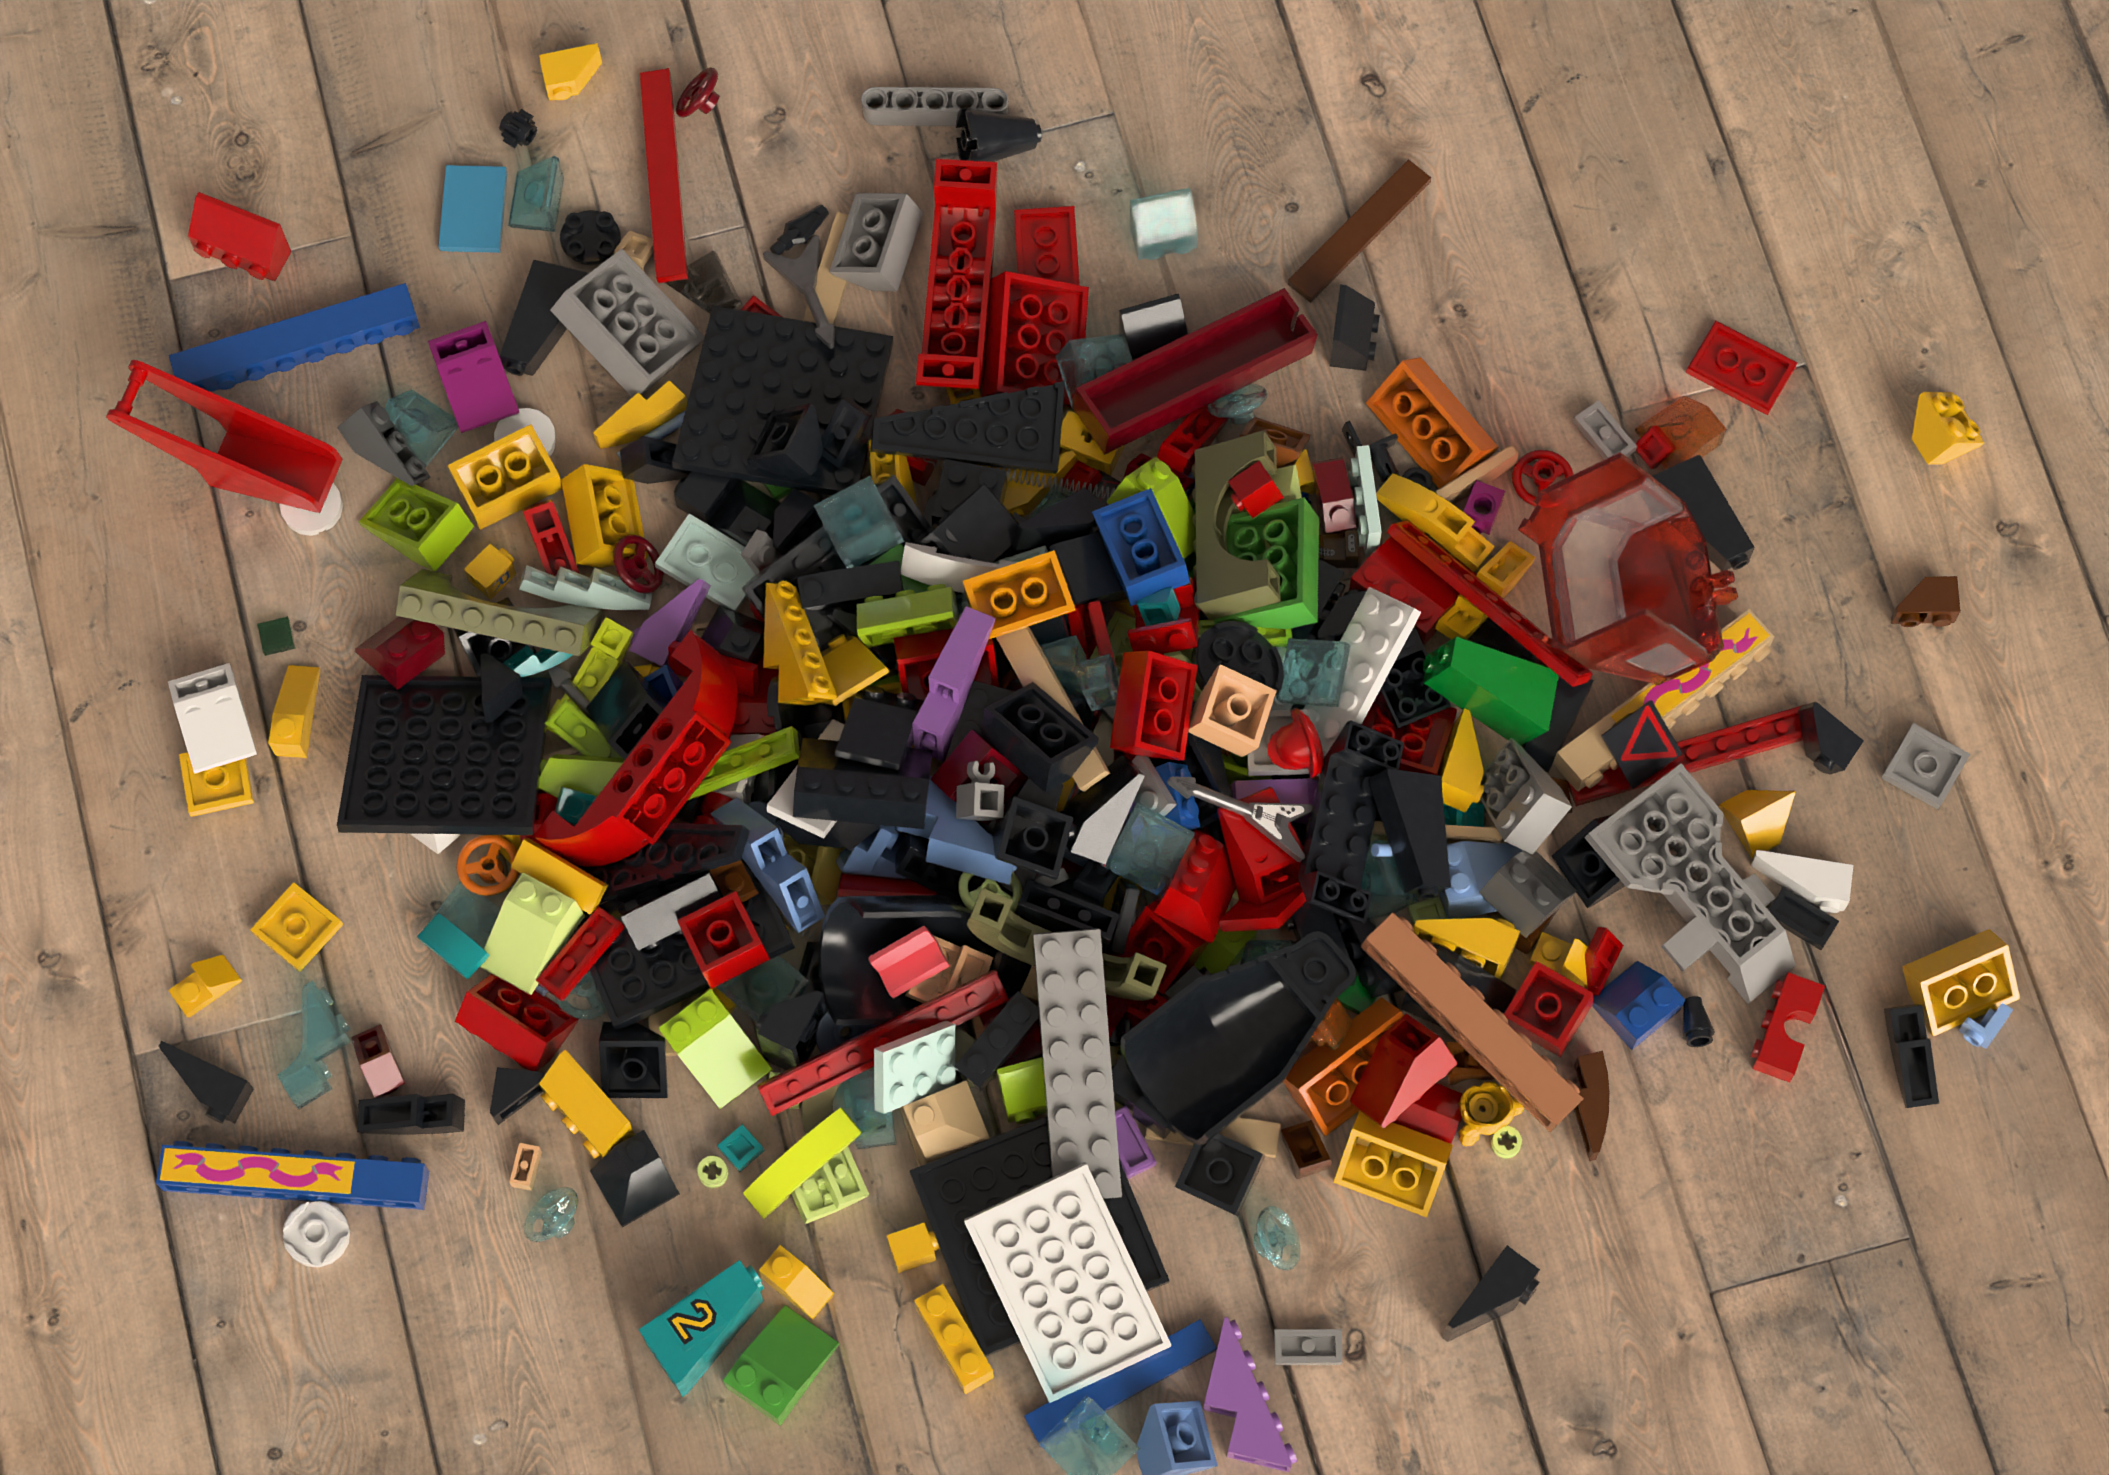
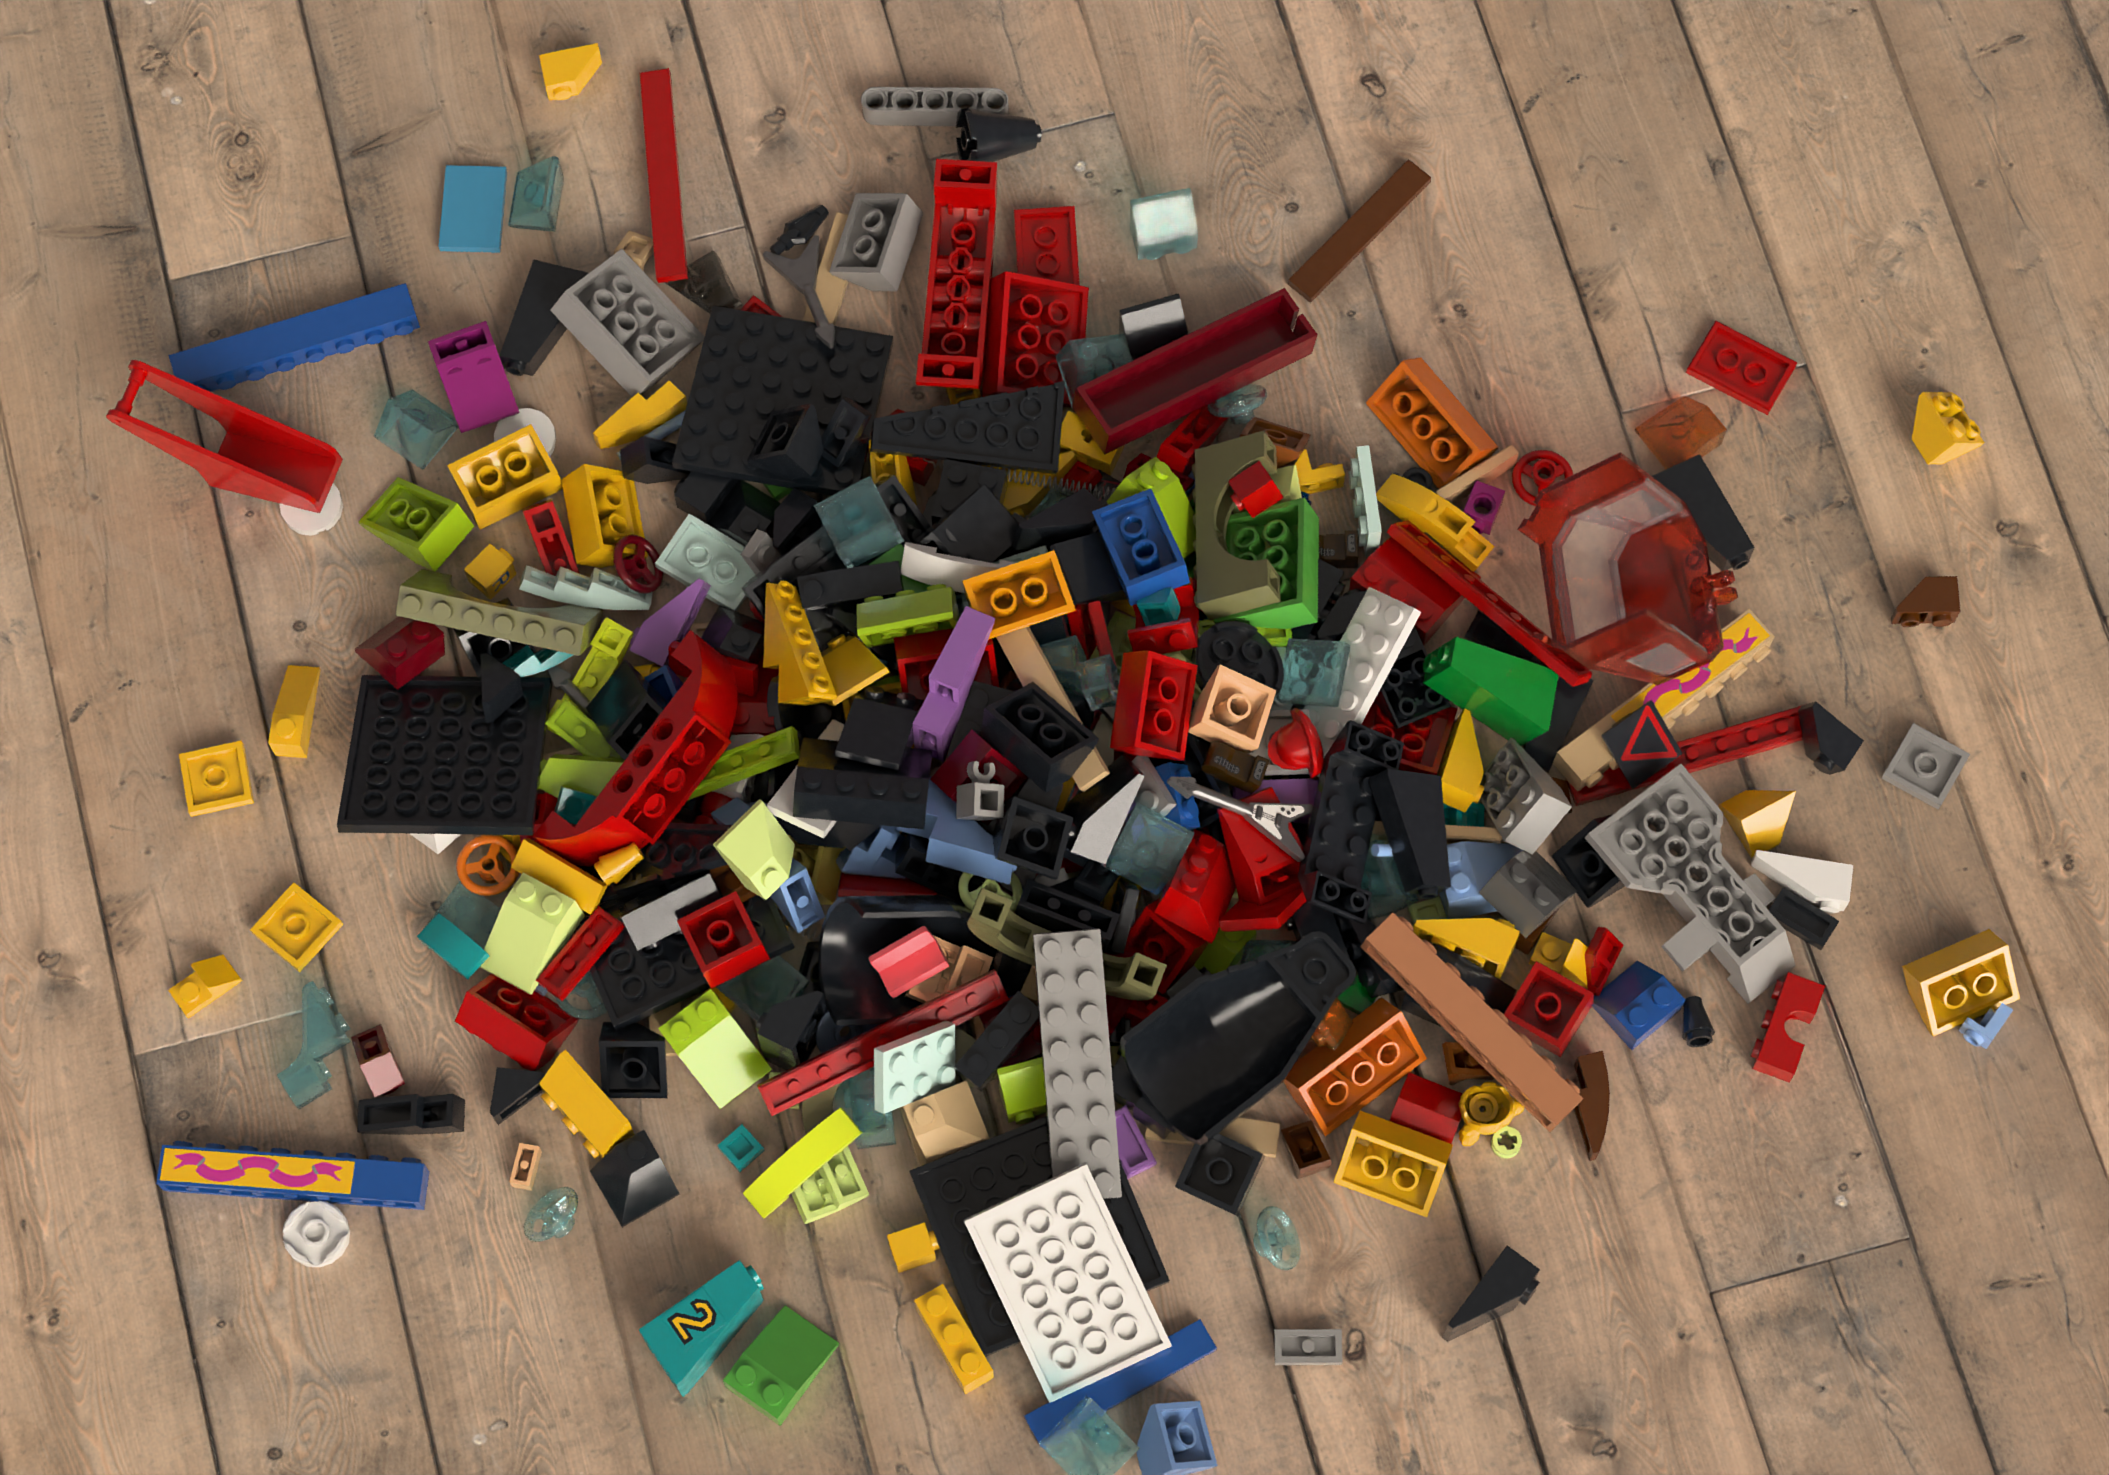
black slope [158,1041,254,1124] -> none
white slope [168,663,257,773] -> none
red slope [188,192,291,282] -> none
clear green tile [257,616,296,656] -> none
dark grey slope [337,401,430,486] -> none
black gear [499,109,537,148] -> none
black dish [560,210,621,265] -> none
dark red piece [676,67,720,118] -> none
yellowish green bush [697,1156,728,1188] -> none
yellow slope [759,1245,834,1320] -> none
medium lavender slope [1203,1317,1297,1473] -> none
dark red slope [1312,457,1357,533] -> none
black slope [1330,284,1380,371] -> none
black bracket [1342,421,1399,482] -> none
red slope [1349,1013,1458,1128] -> none
yellow slope [1435,541,1536,640] -> none
light grey plate [1573,400,1637,468] -> none
red tile [1635,425,1676,469] -> none
black slope [1884,1004,1939,1108] -> none
none -> yellow cone [594,842,644,886]
none -> yellowish green slope [713,799,795,900]
none -> dark brown leg [1201,742,1270,794]

